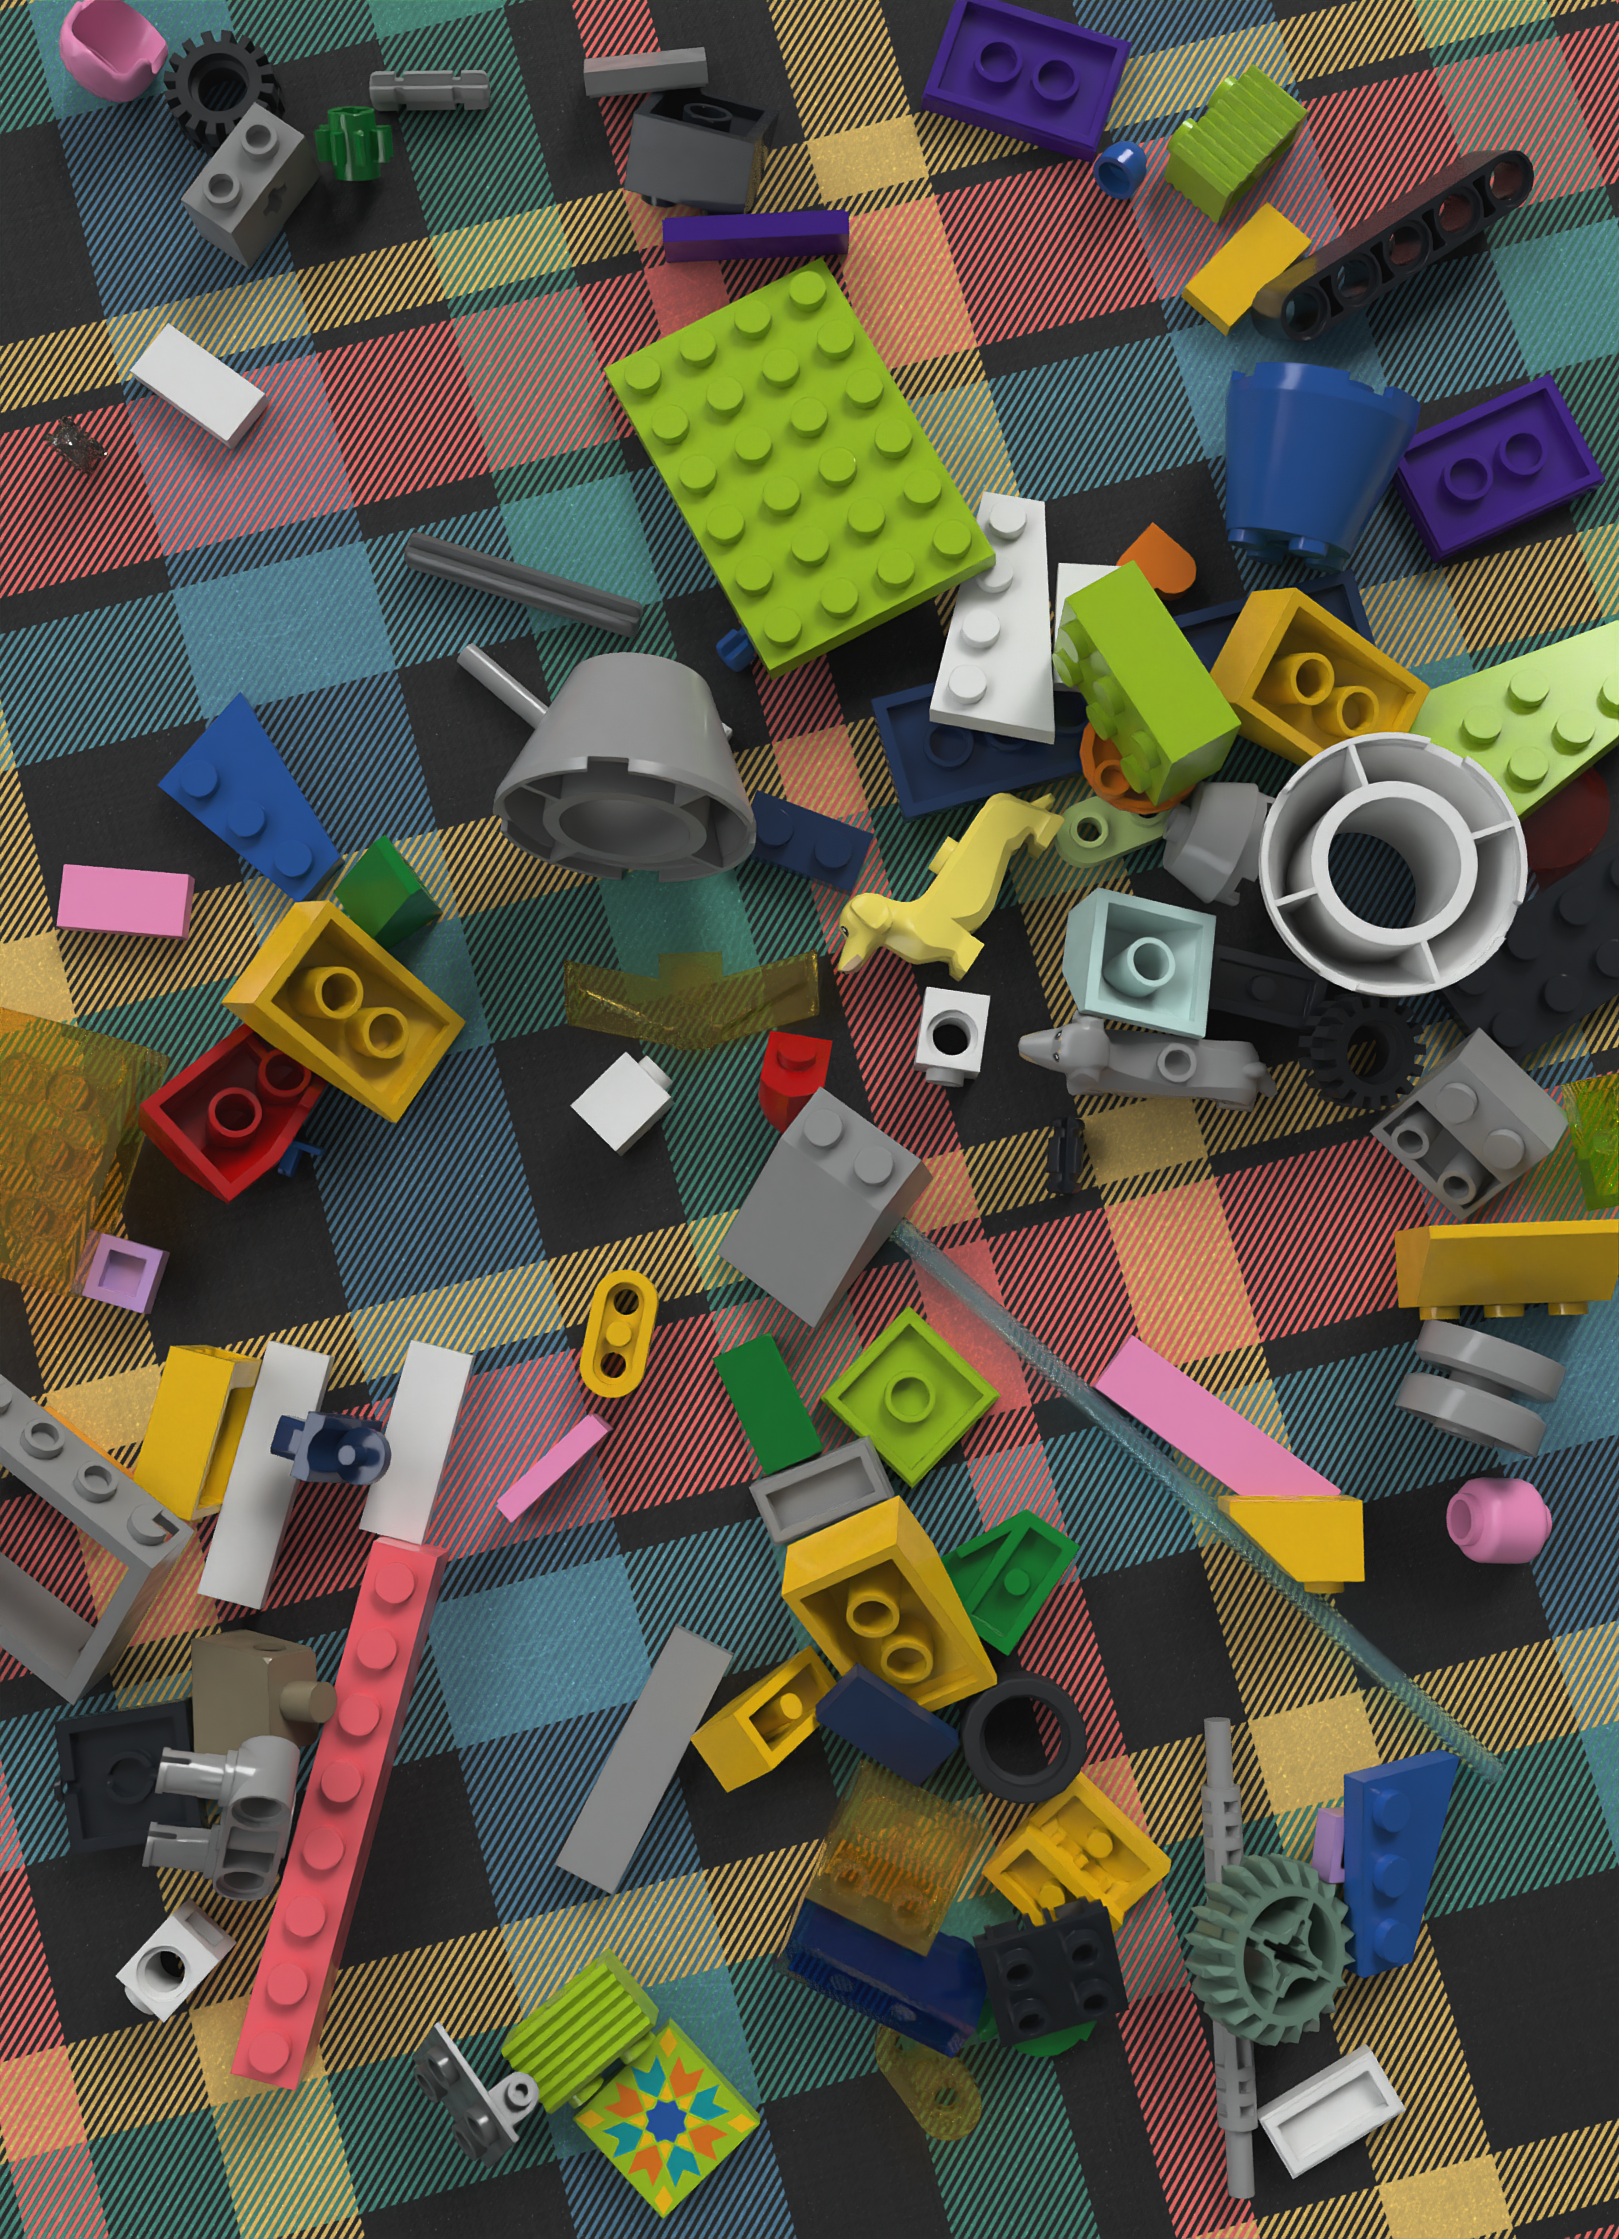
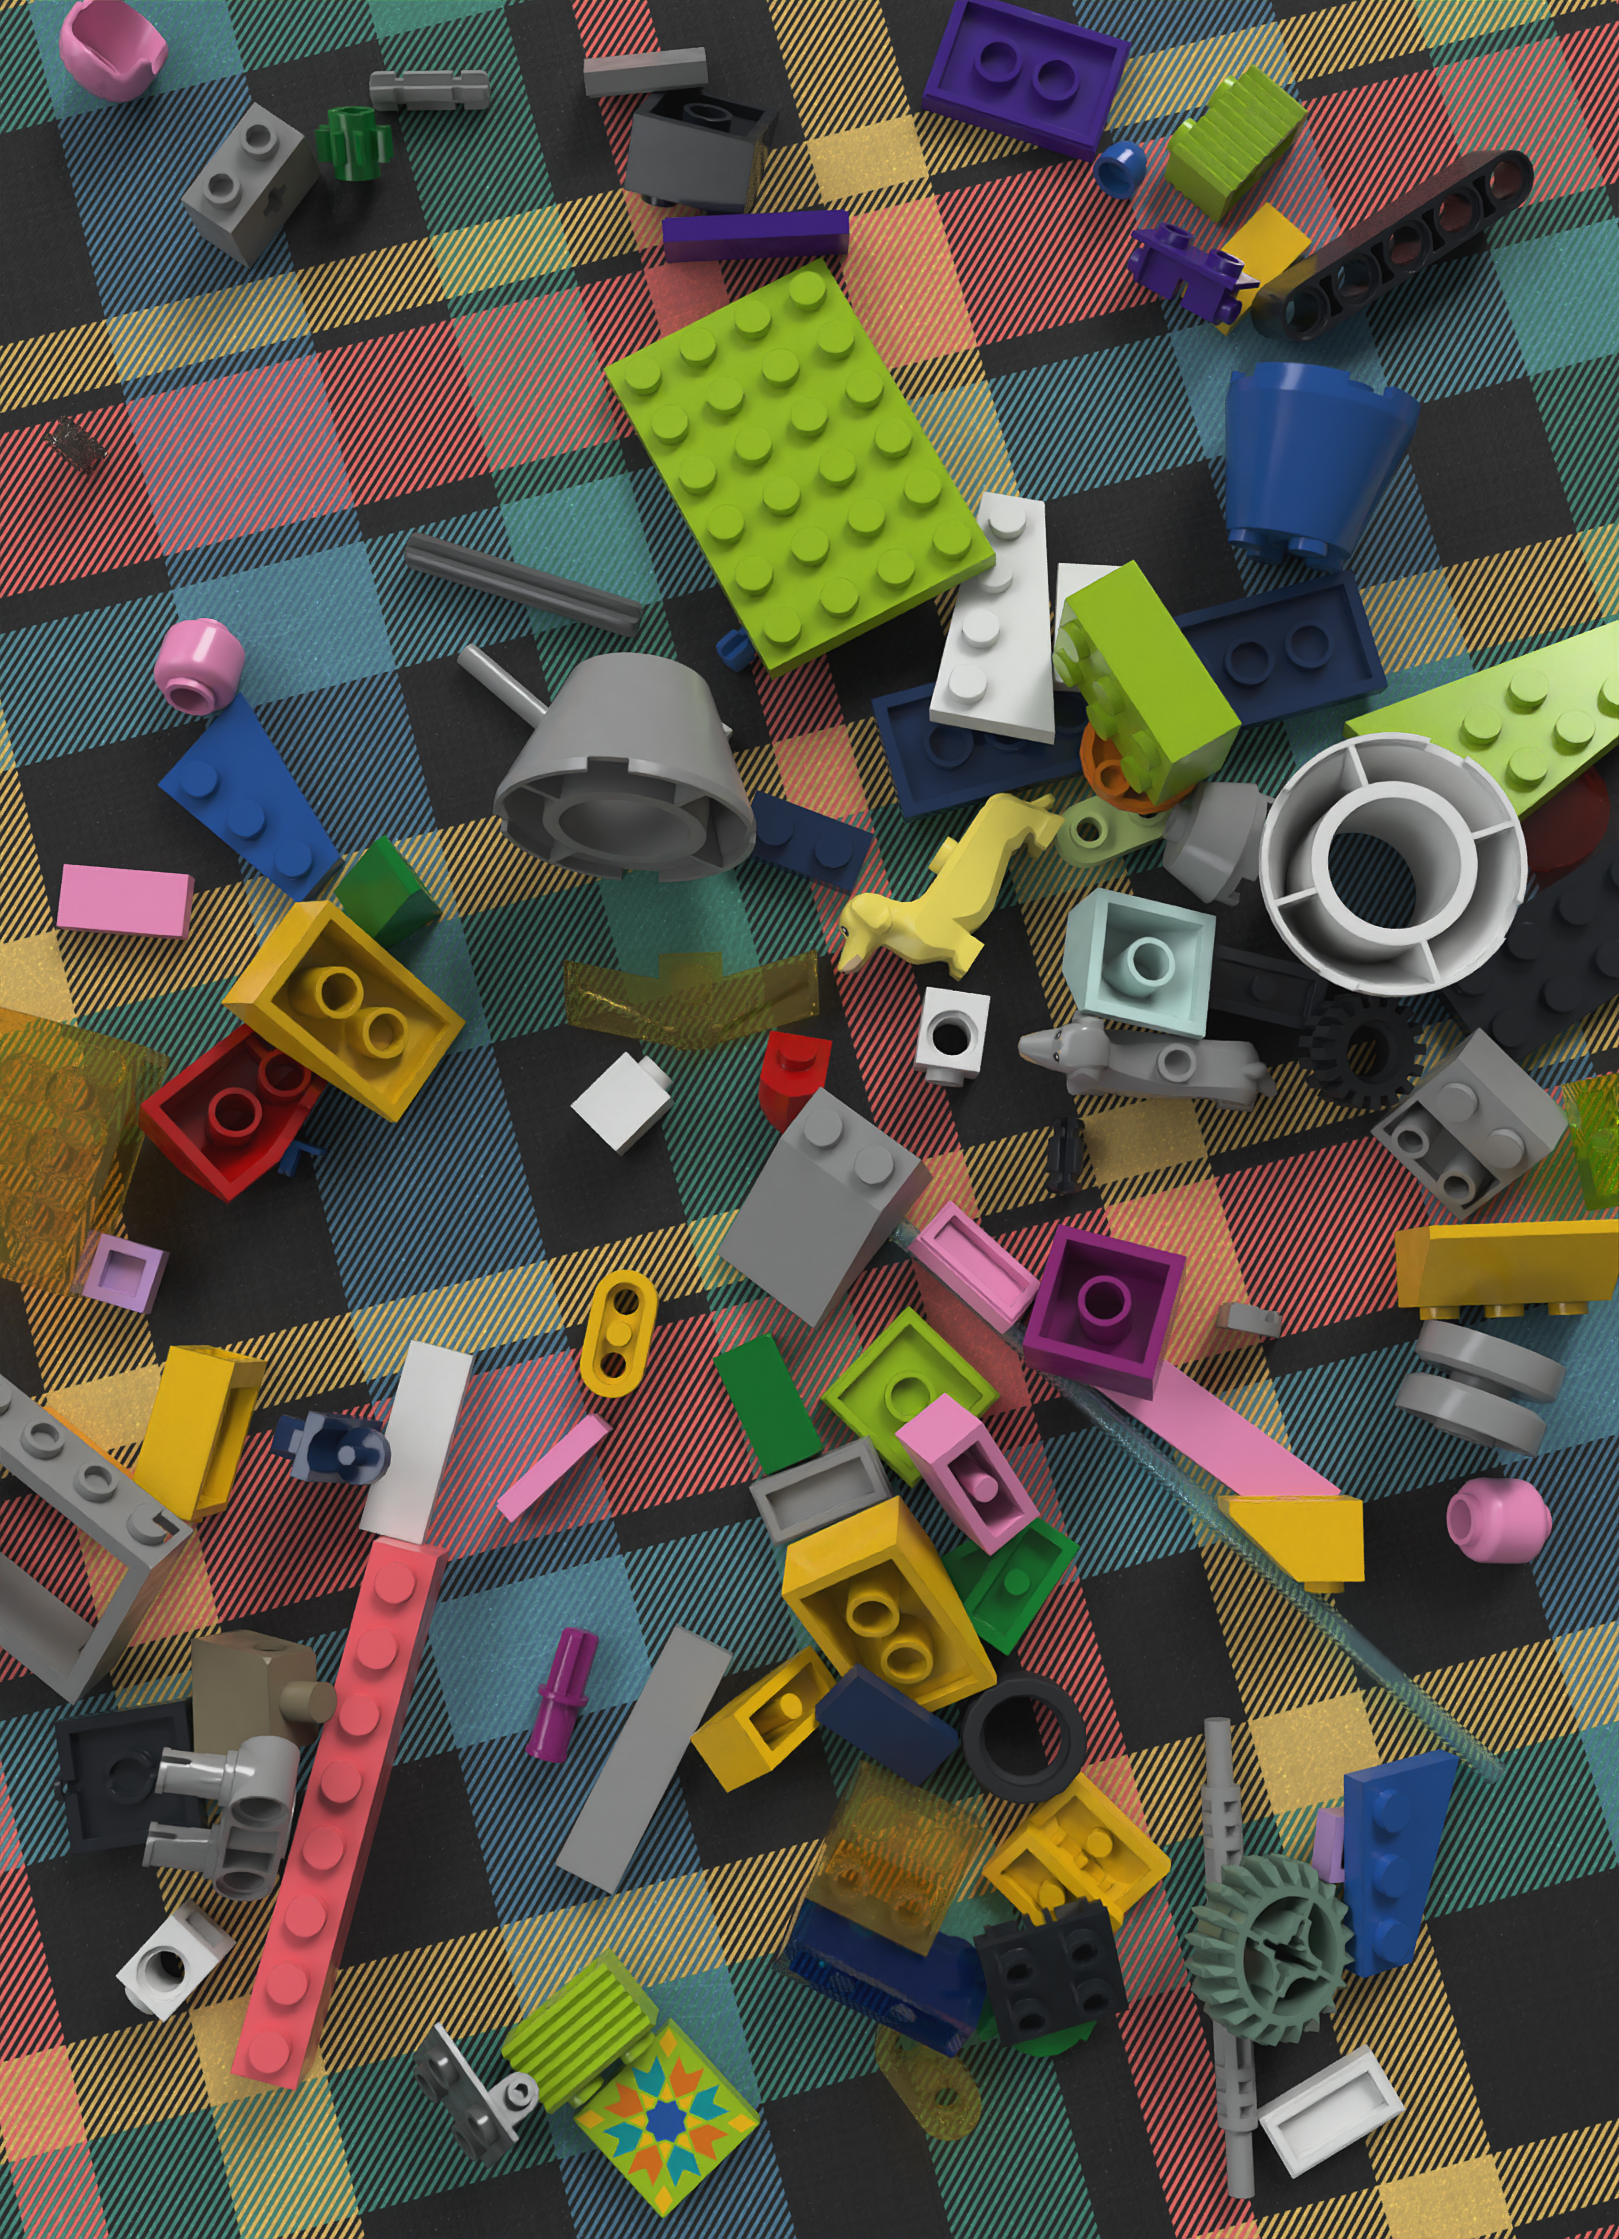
white tile [130,323,270,450] -> none
black tyre [163,30,285,157] -> none
white tile [197,1341,335,1610] -> none
orange tile [1116,522,1197,601] -> none
yellow slope [1209,587,1431,767] -> none
dark purple tile [1391,373,1606,564] -> none
none -> bright pink head [154,618,245,716]
none -> magenta axle [525,1627,599,1763]
none -> bright pink brick [895,1393,1040,1556]
none -> bright pink tile [907,1200,1041,1335]
none -> magenta brick [1022,1224,1187,1402]
none -> dark purple hinge [1127,222,1261,326]
none -> light grey tile [1216,1302,1283,1339]

